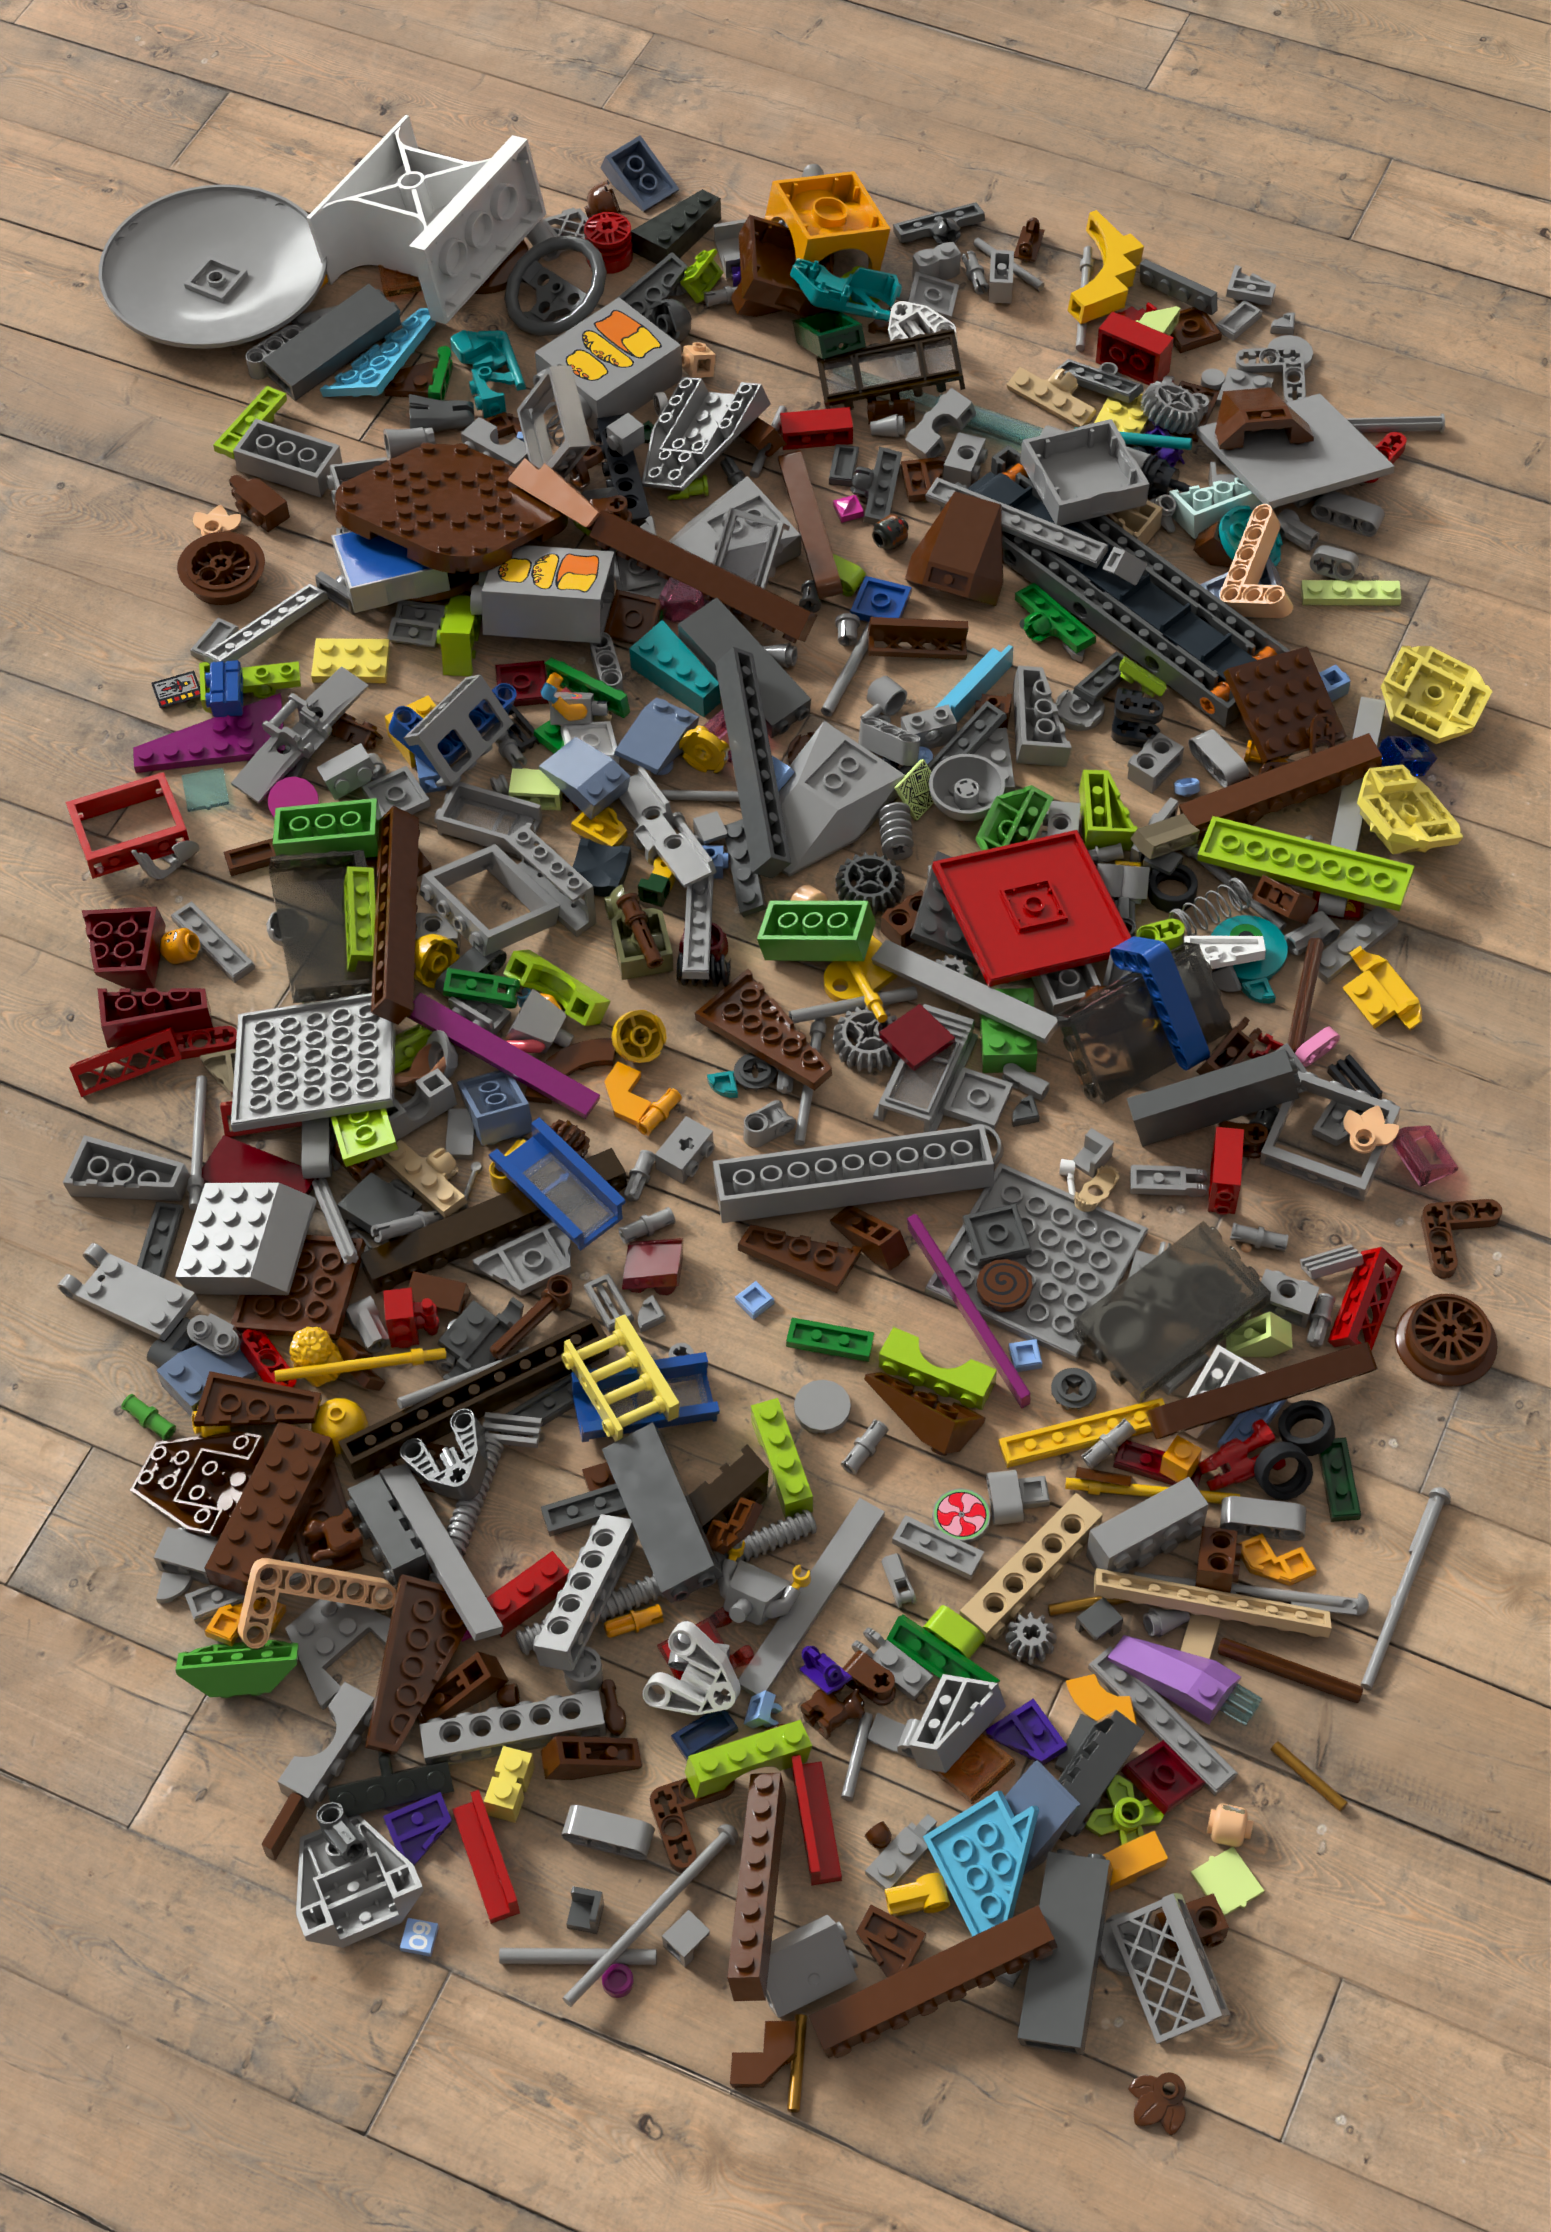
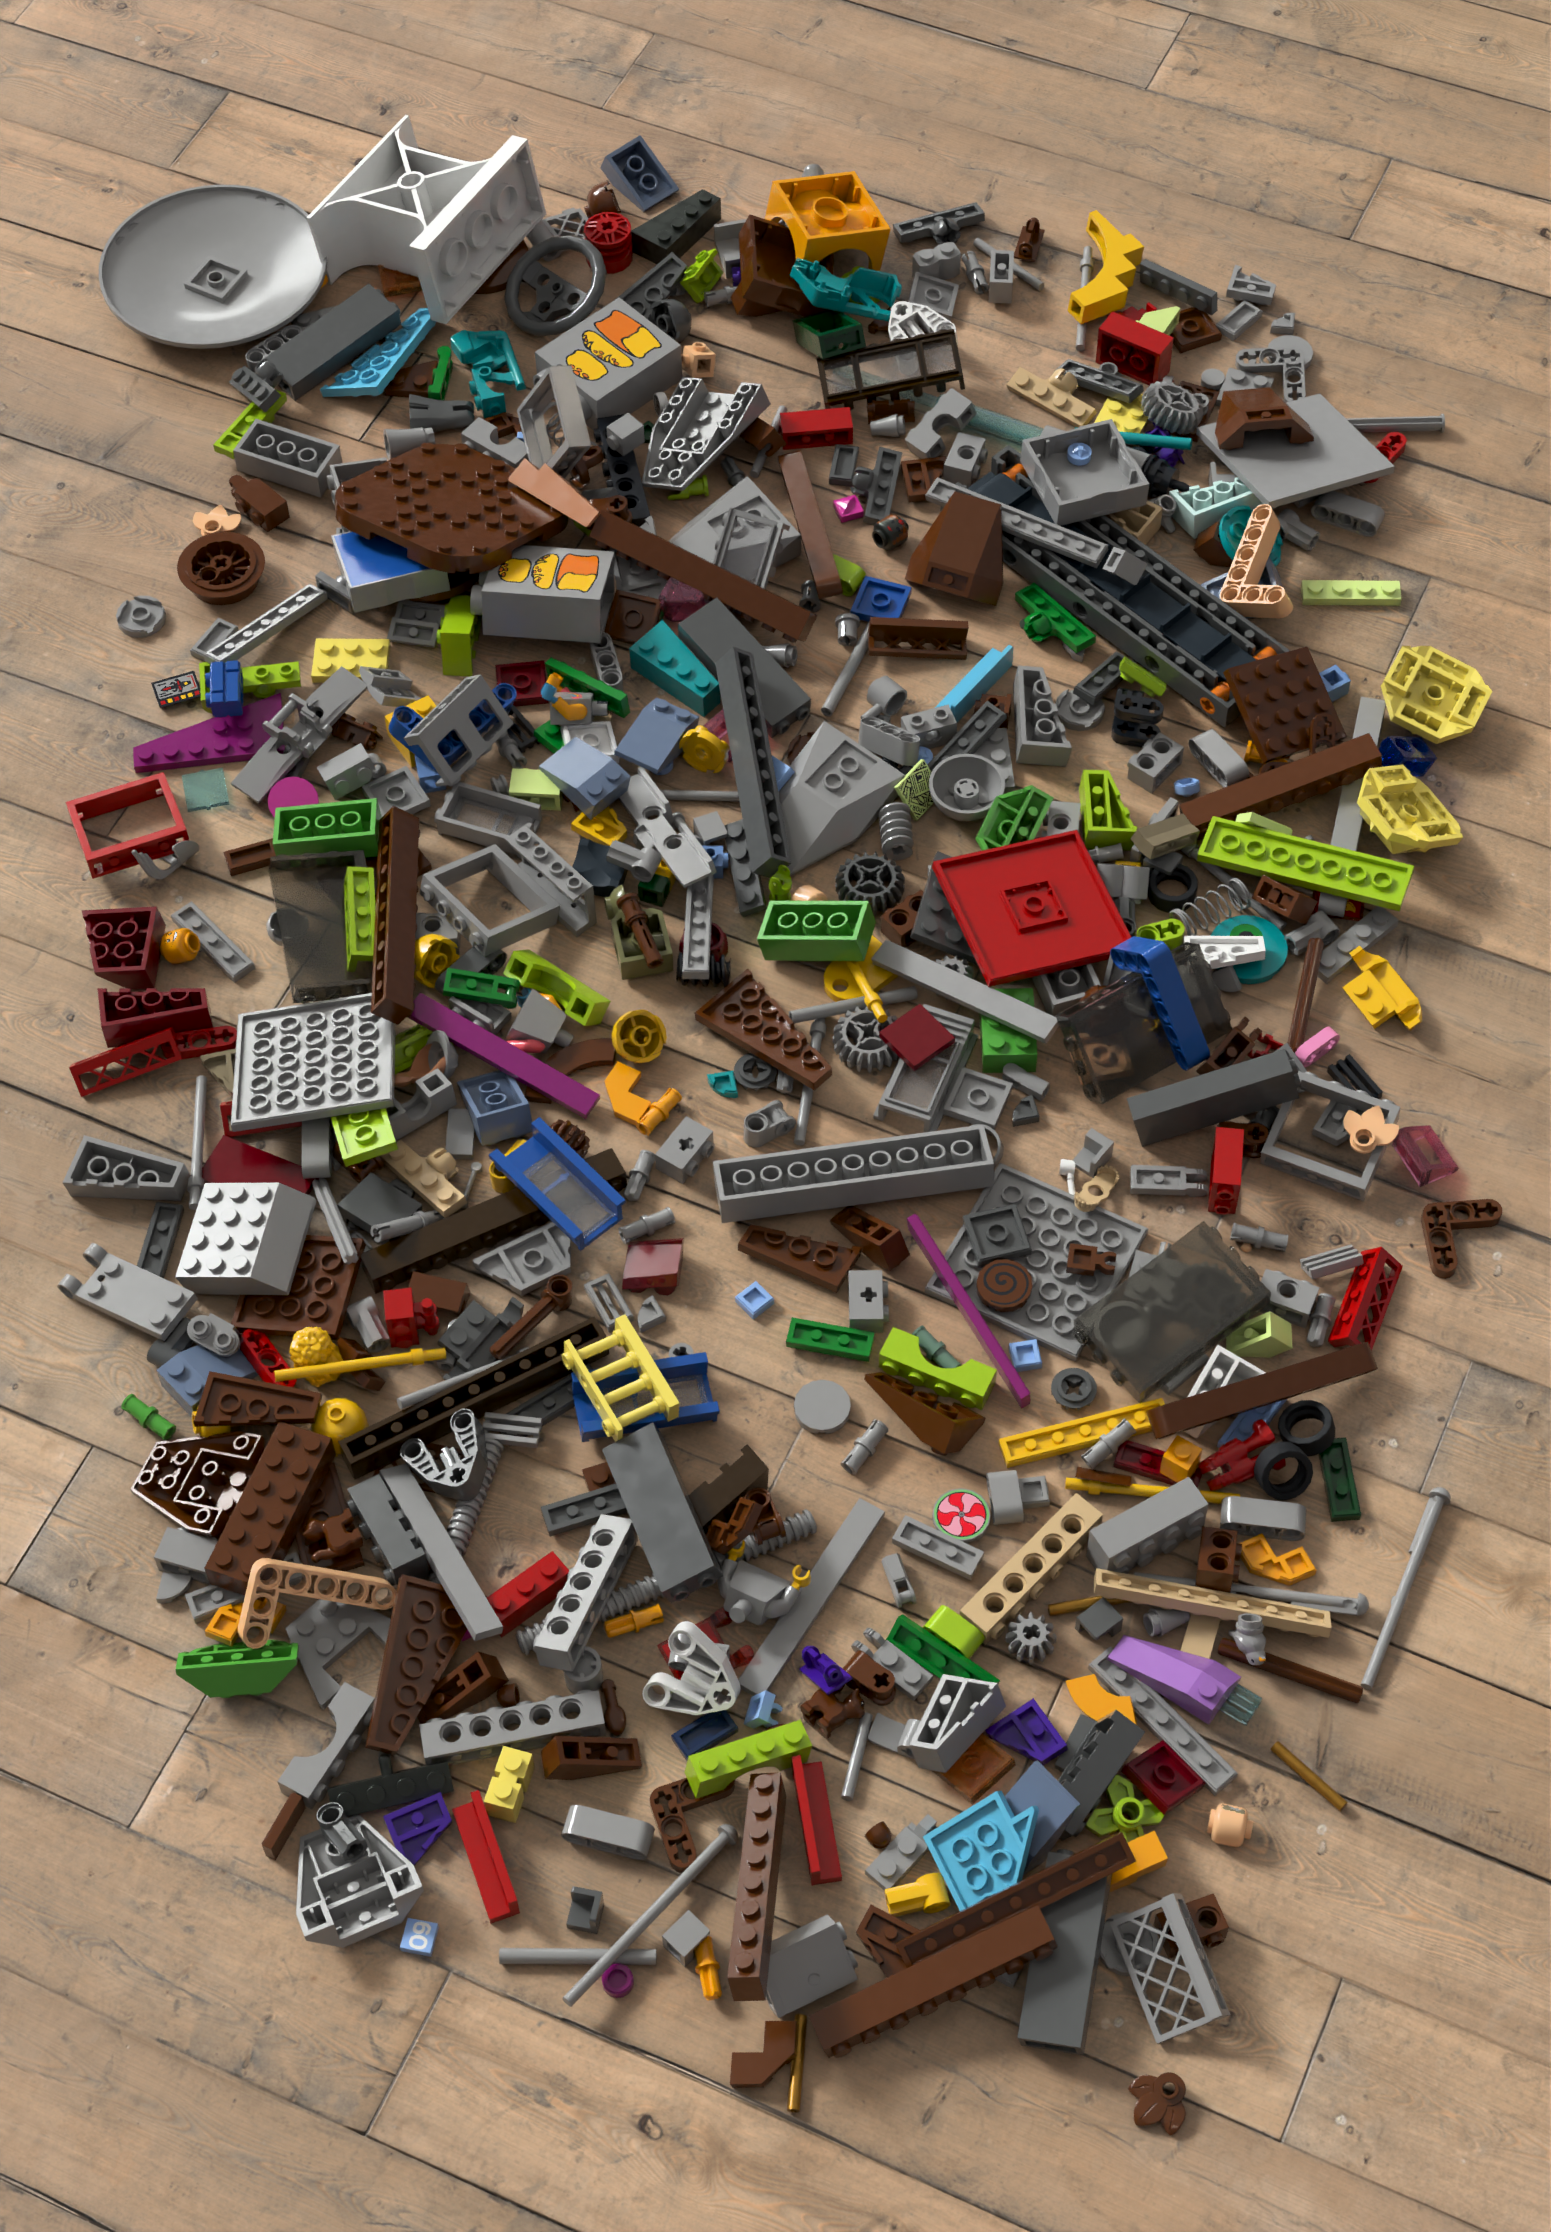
lime arch [751,1398,813,1520] -> none
yellowish green piece [1191,1847,1264,1917] -> none
teal tile [1241,977,1276,1004] -> none
light grey beam [1310,545,1359,581] -> none
reddish brown piece [1395,1294,1498,1387] -> none
none -> light grey tile [116,596,166,638]
none -> dark grey plate [229,359,284,413]
none -> light grey slope [359,666,421,707]
none -> light grey piece [606,840,662,882]
none -> light orange axle [694,1936,722,2001]
none -> reddish brown piece [745,1488,786,1546]
none -> lime piece [768,865,792,901]
none -> light grey brick [848,1270,889,1333]
none -> reddish brown plate [895,1831,1136,1968]
none -> sand green pin [912,1325,962,1368]
none -> reddish brown plate [1066,1243,1117,1276]
none -> light blue tile [1067,443,1092,466]
none -> light grey animal [1229,1613,1266,1665]
none -> yellowish green tile [1235,812,1293,835]

